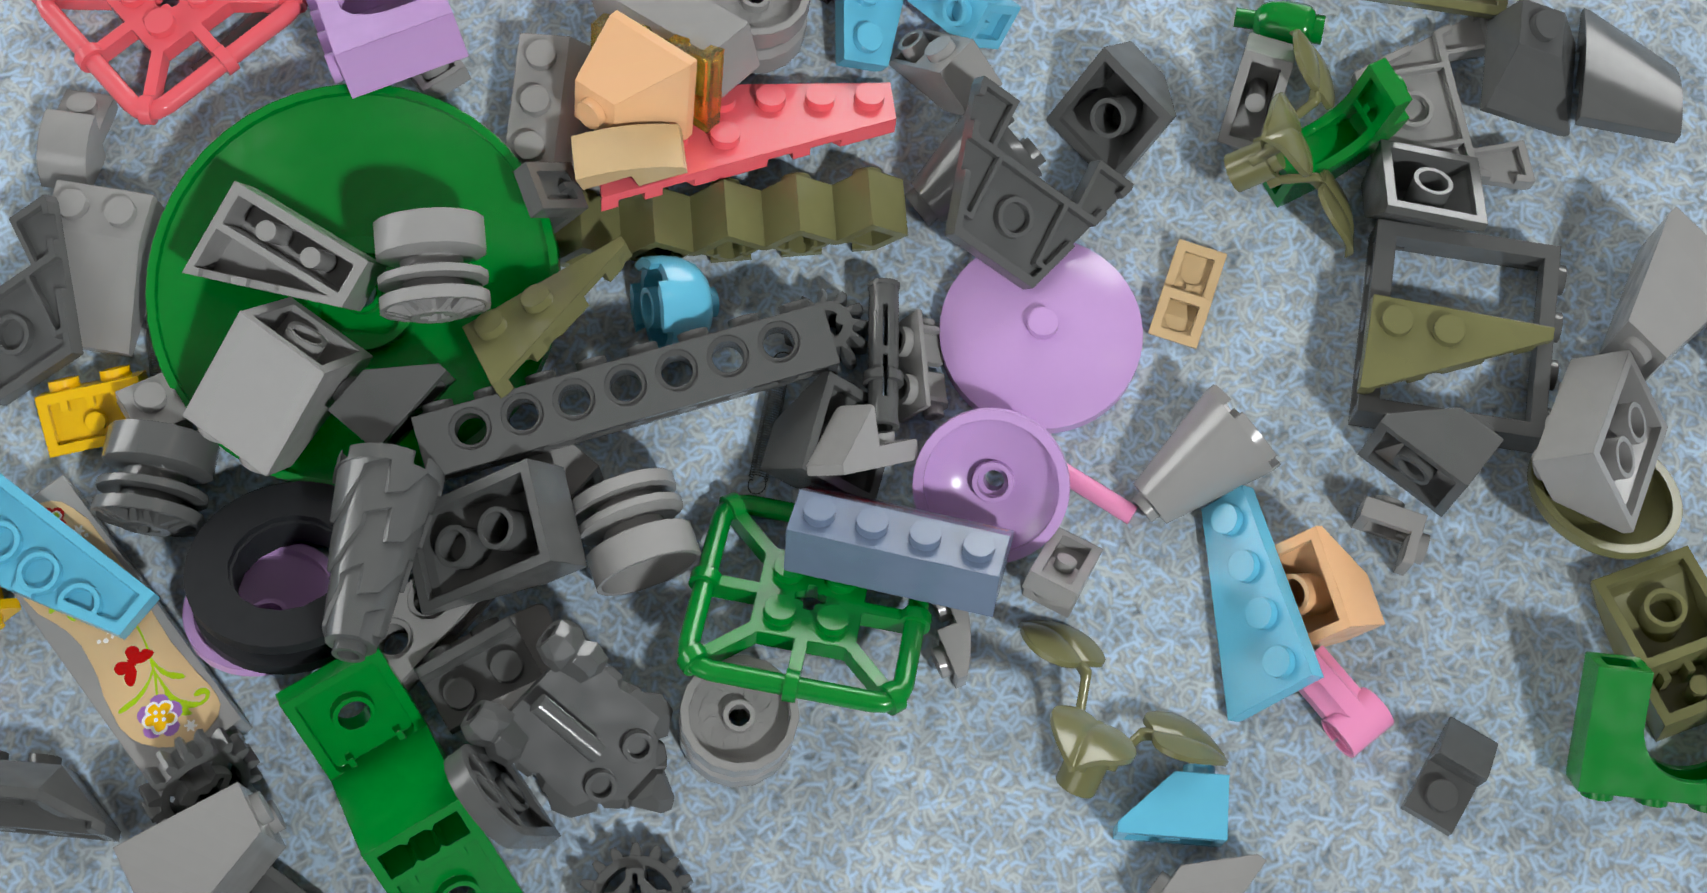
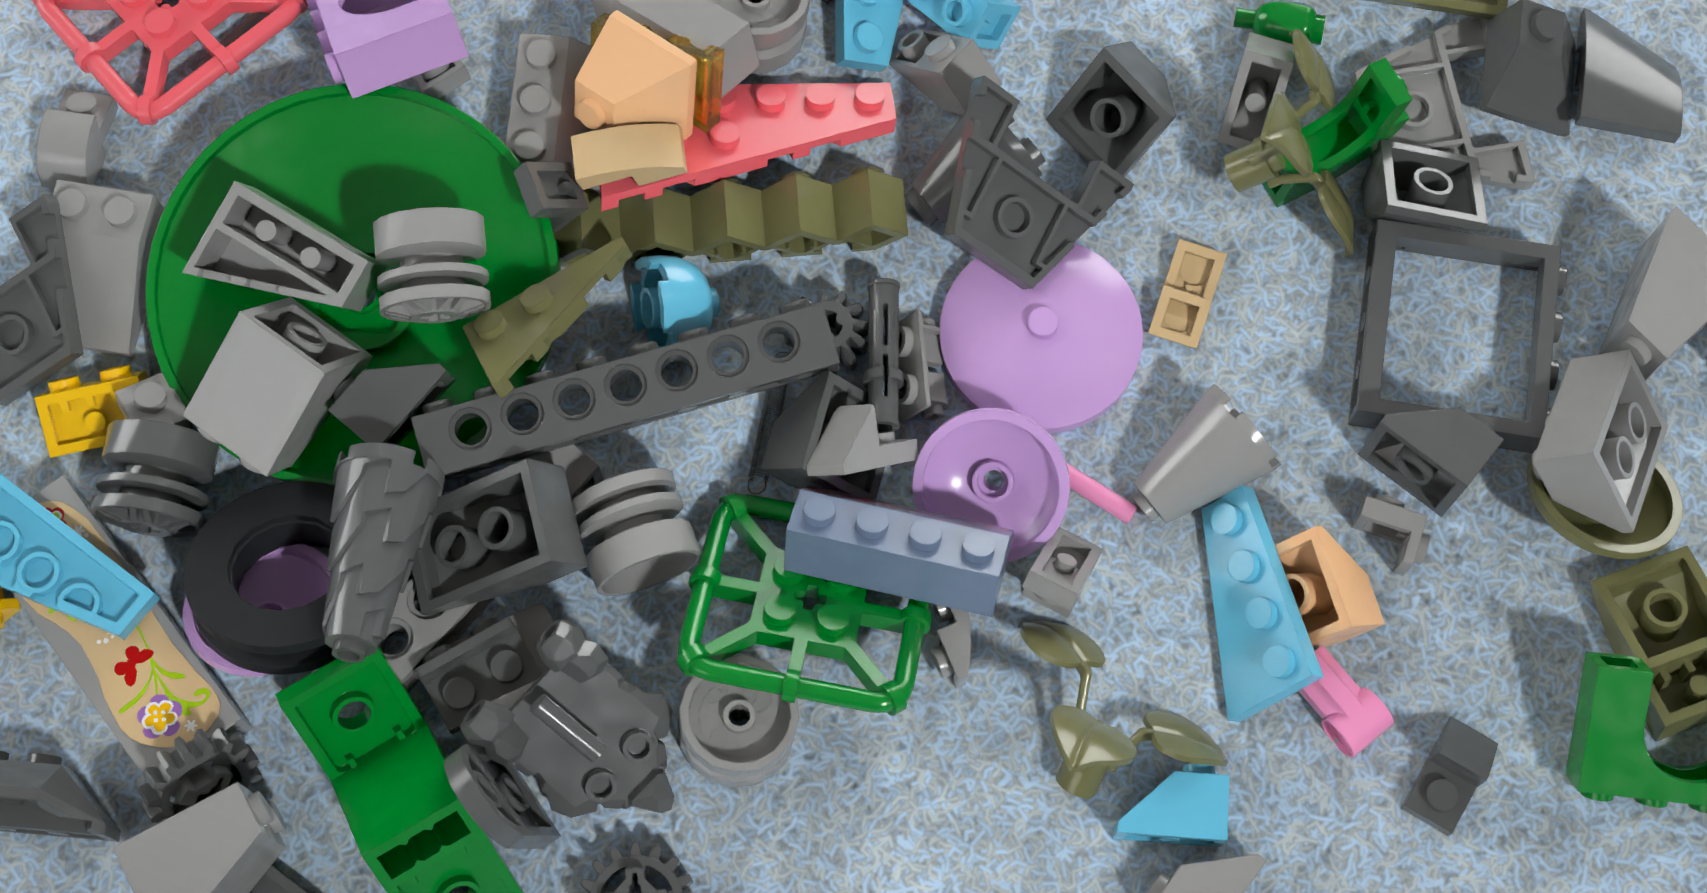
olive wing [1356,294,1555,395] -> none

